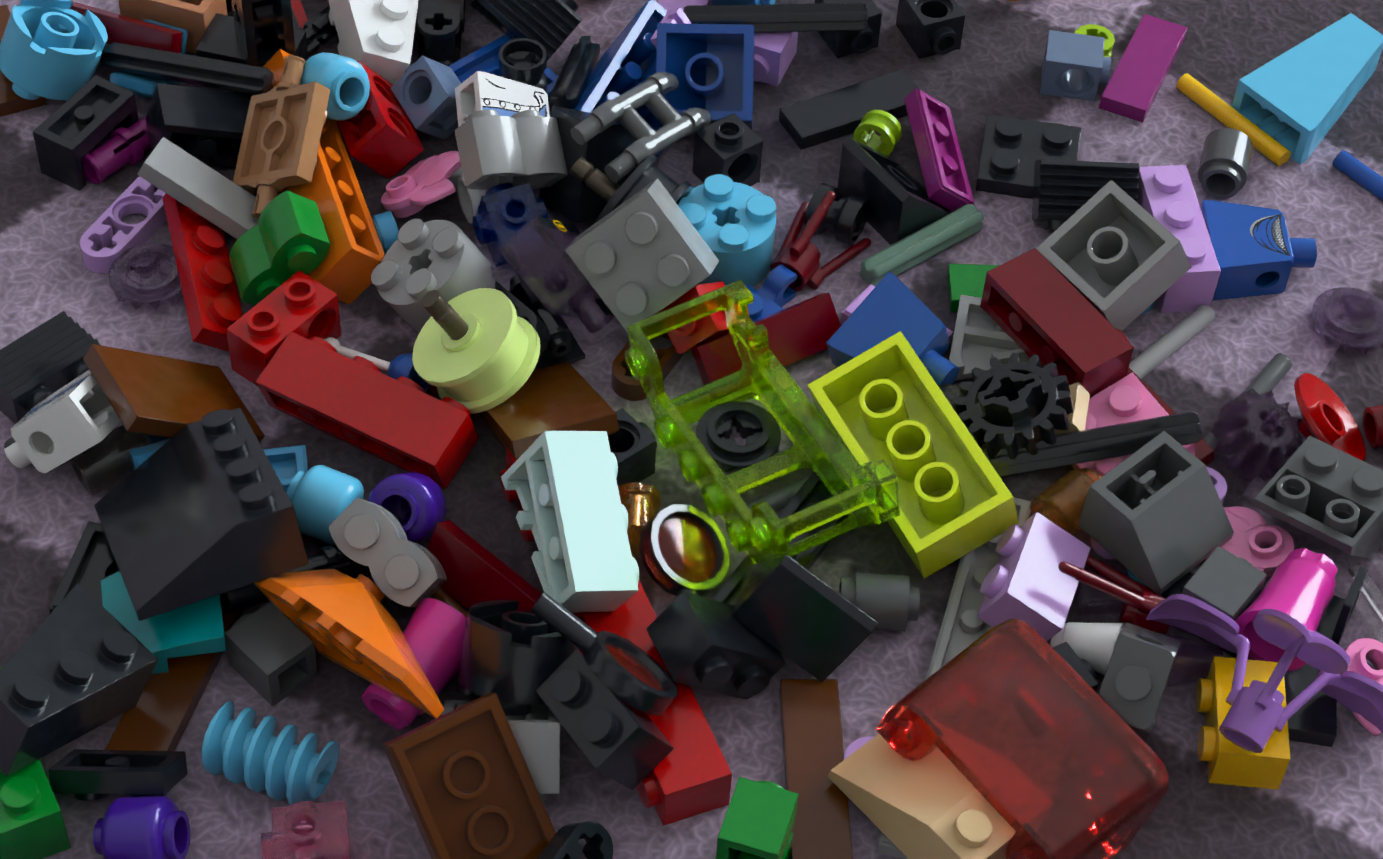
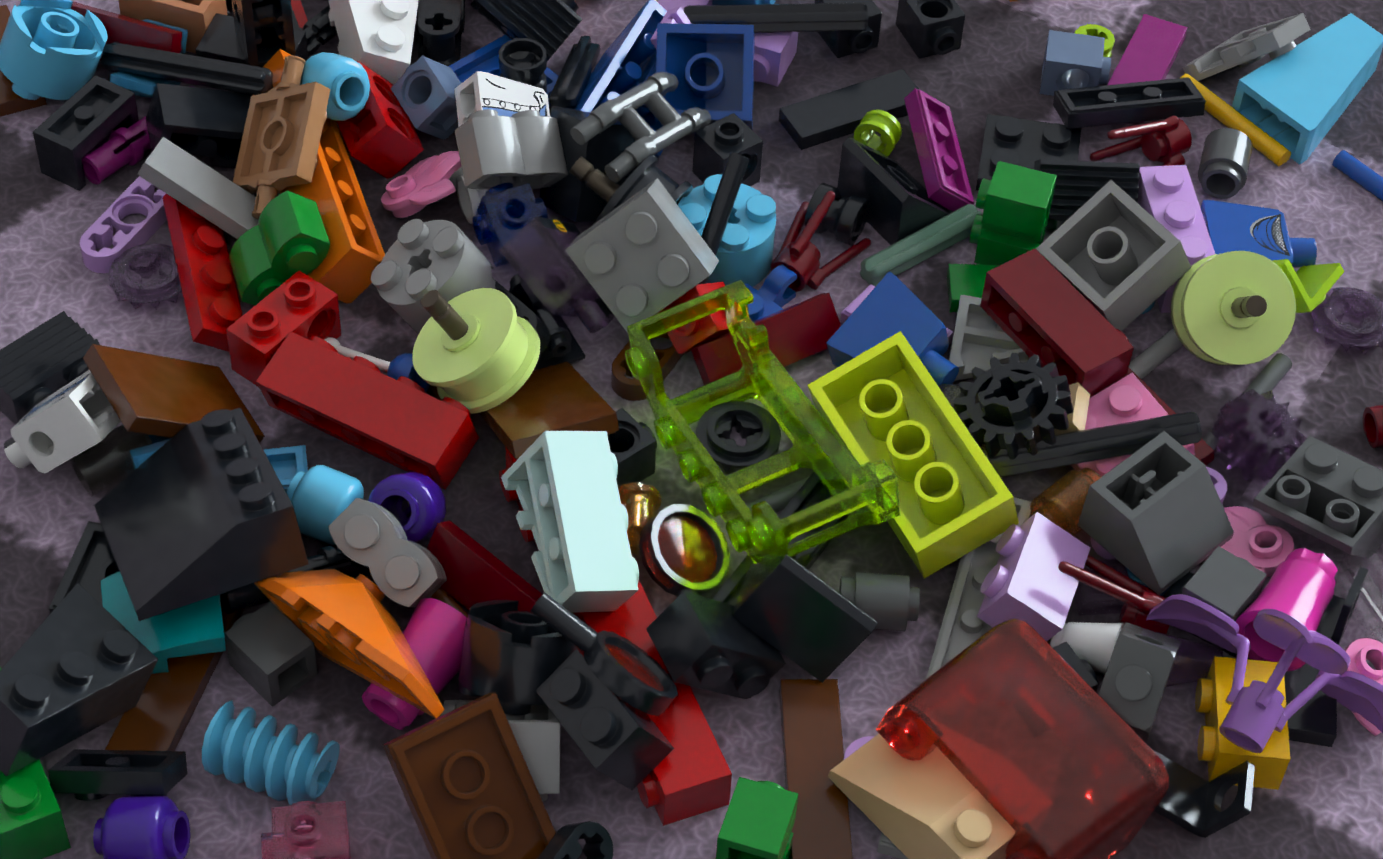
dark azure tile [372,211,399,254] -> none
red dish [1294,373,1366,461] -> none
none -> black bar [699,152,749,284]
none -> green brick [969,161,1057,265]
none -> black tile [1053,77,1206,129]
none -> dark red plant [1089,115,1192,166]
none -> black bracket [1141,751,1255,838]
none -> yellowish green wheel [1171,251,1296,365]
none -> light grey wing [1182,13,1311,81]
none -> lime bracket [1271,259,1344,313]

